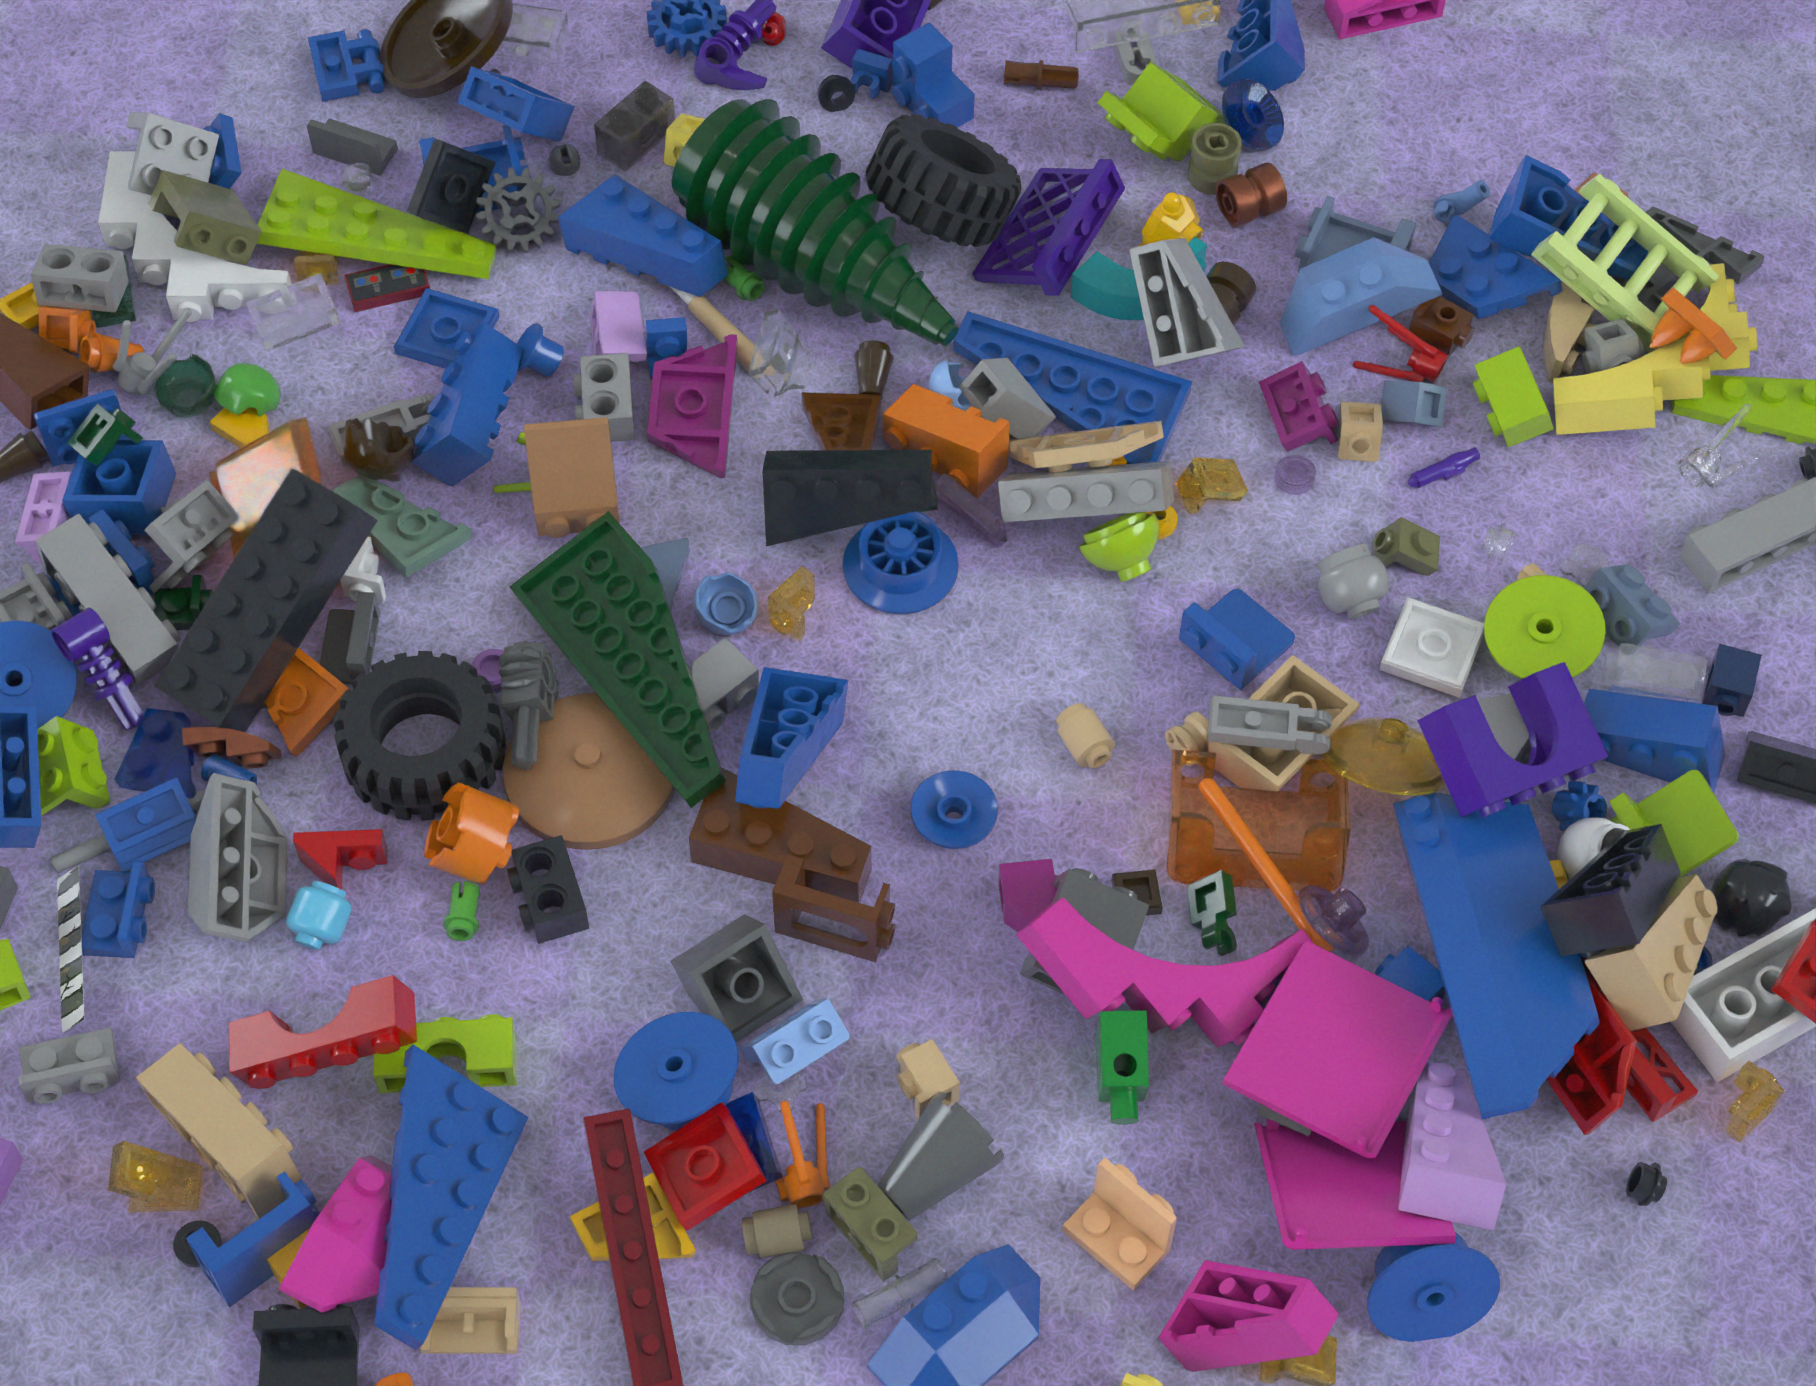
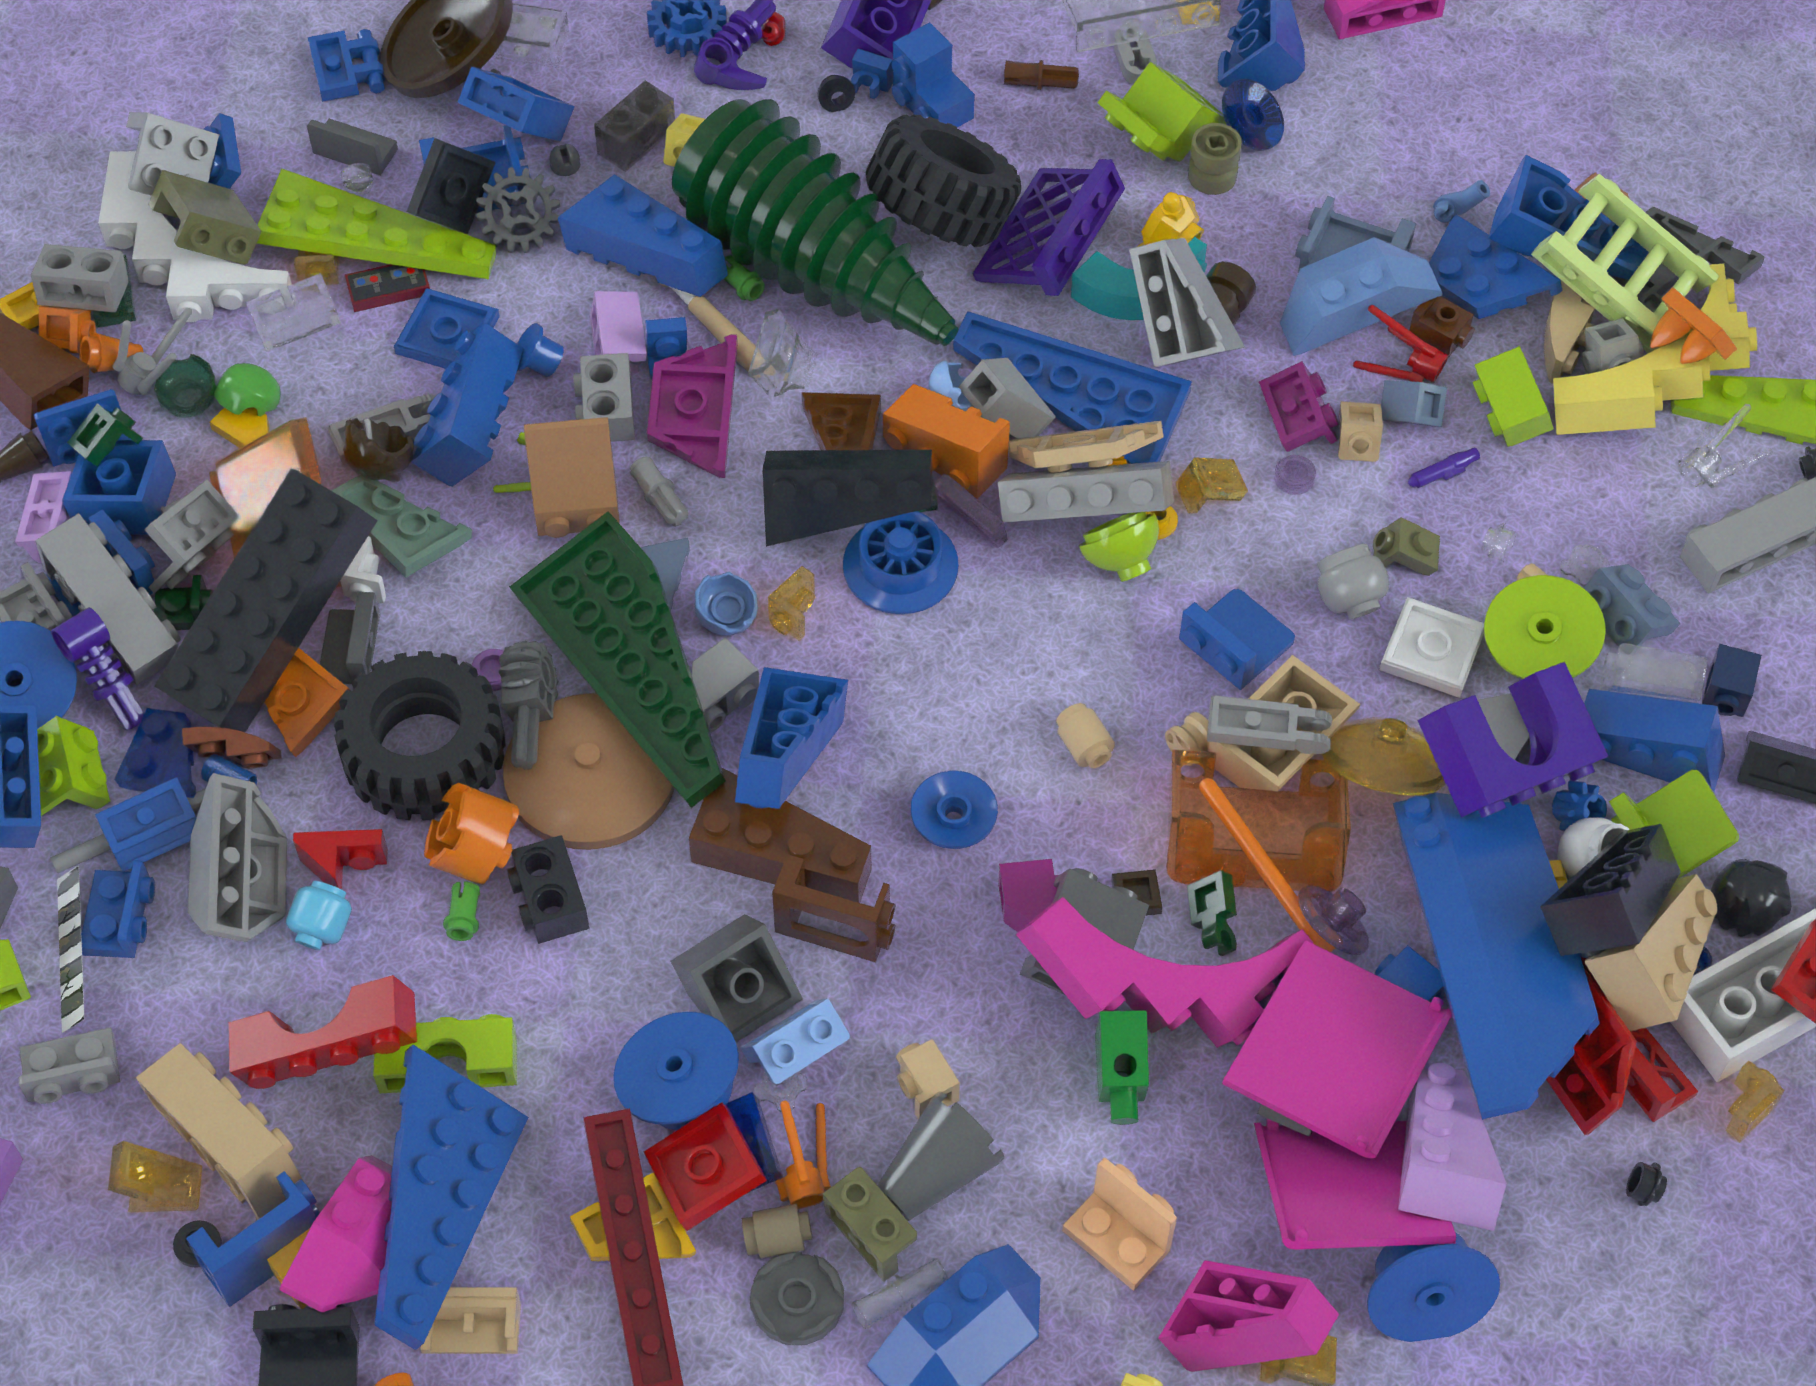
dark brown cone [854,340,894,400] -> none
copper wheel [1215,162,1287,228] -> none
none -> light grey axle [630,456,688,527]

